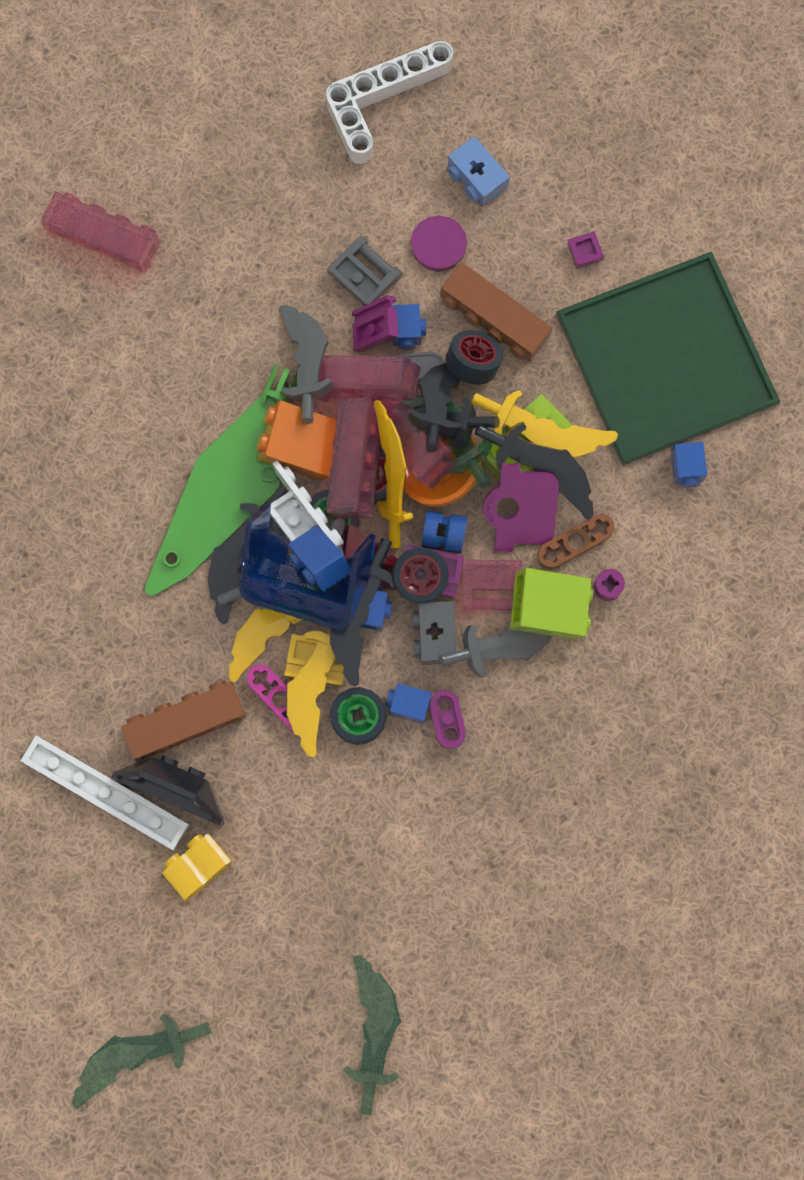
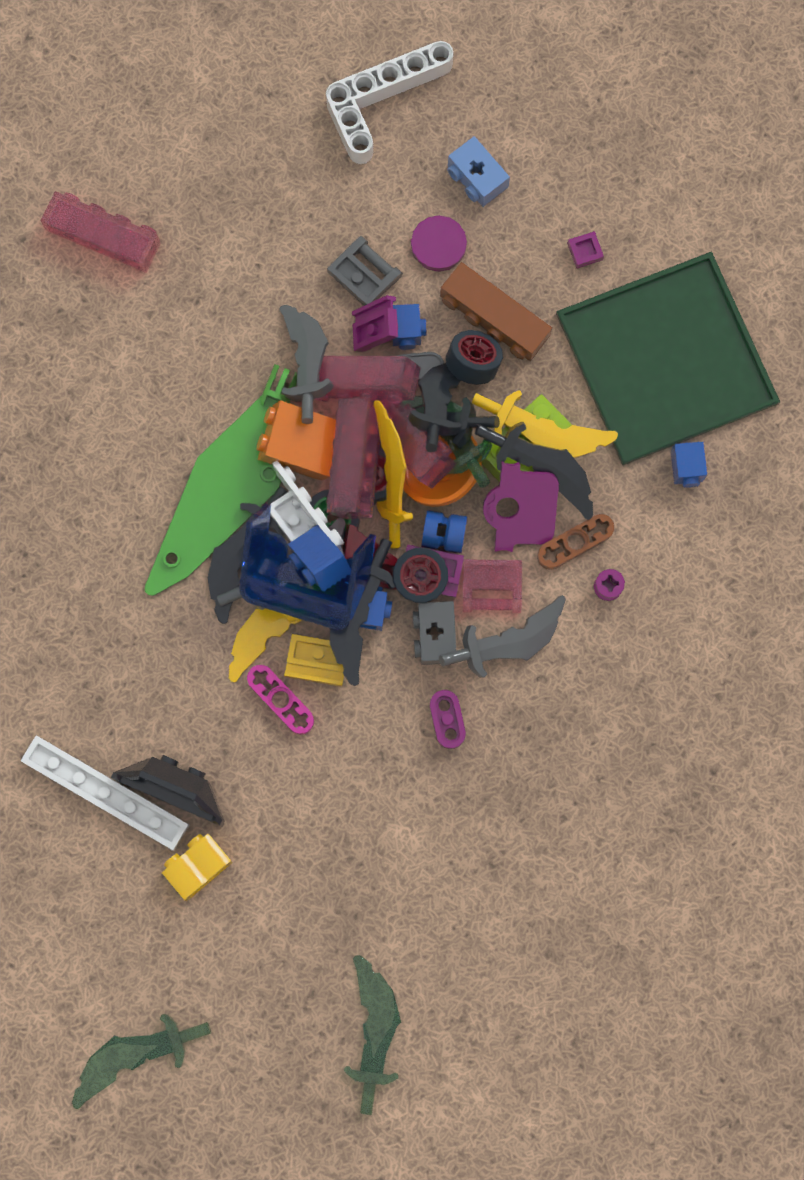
dark orange brick [121,680,246,762] -> none
yellow sword [287,630,335,757] -> none
wheel [330,687,386,745] -> none
blue brick [386,683,432,724] -> none
lime brick [510,568,593,639] -> none

